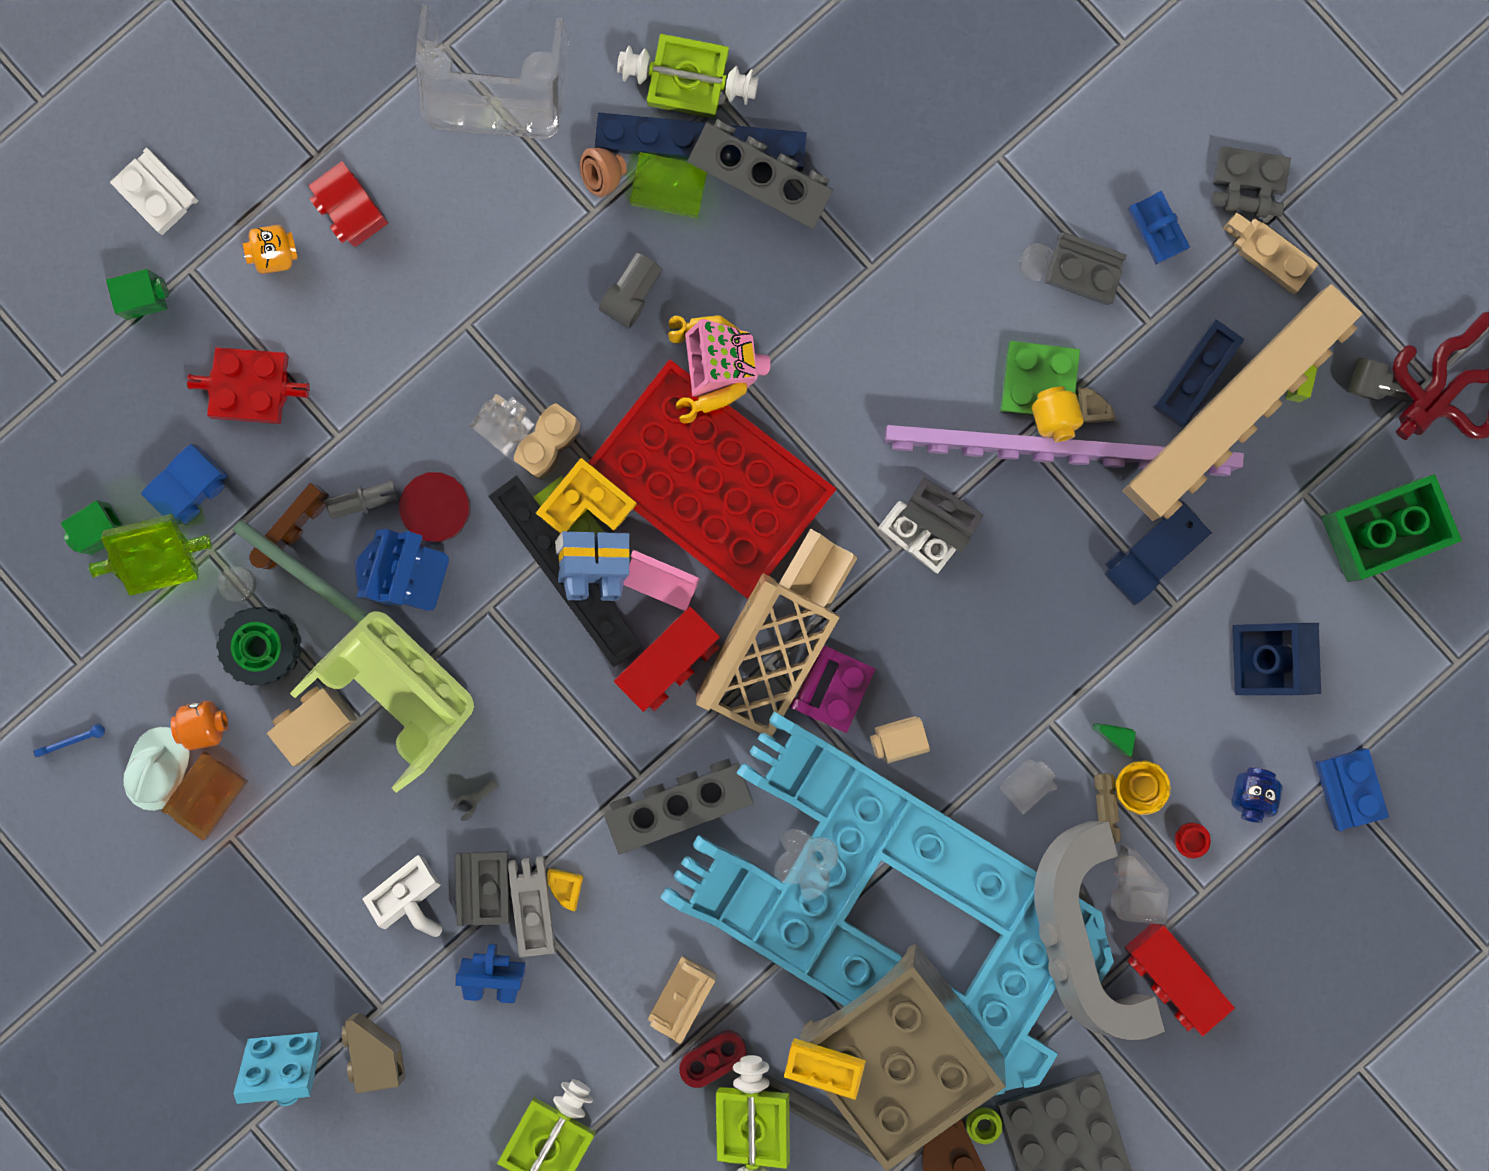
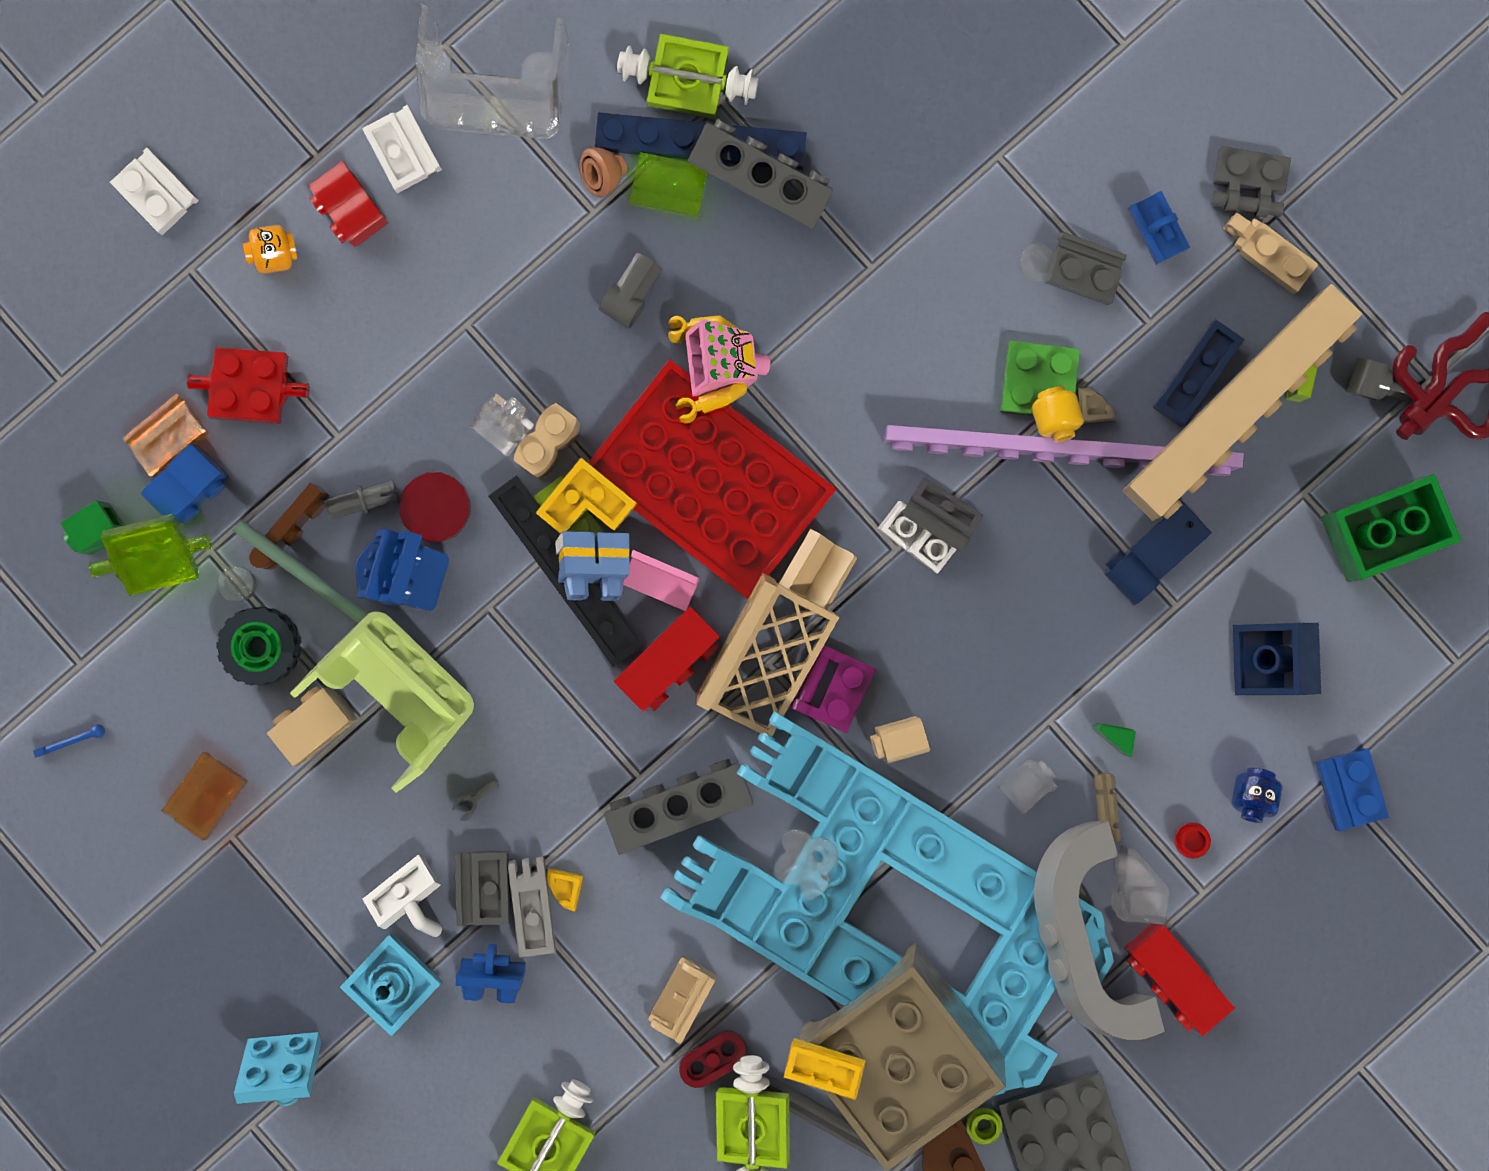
green brick [106,268,169,320] -> none
light aqua piece [123,727,190,811] -> none
orange head [170,701,228,750] -> none
dark tan slope [342,1013,406,1093] -> none
yellow hair [1115,760,1171,815] -> none
none -> clear orange plate [122,394,210,478]
none -> medium azure plate [340,933,443,1037]
none -> white plate [362,105,442,193]

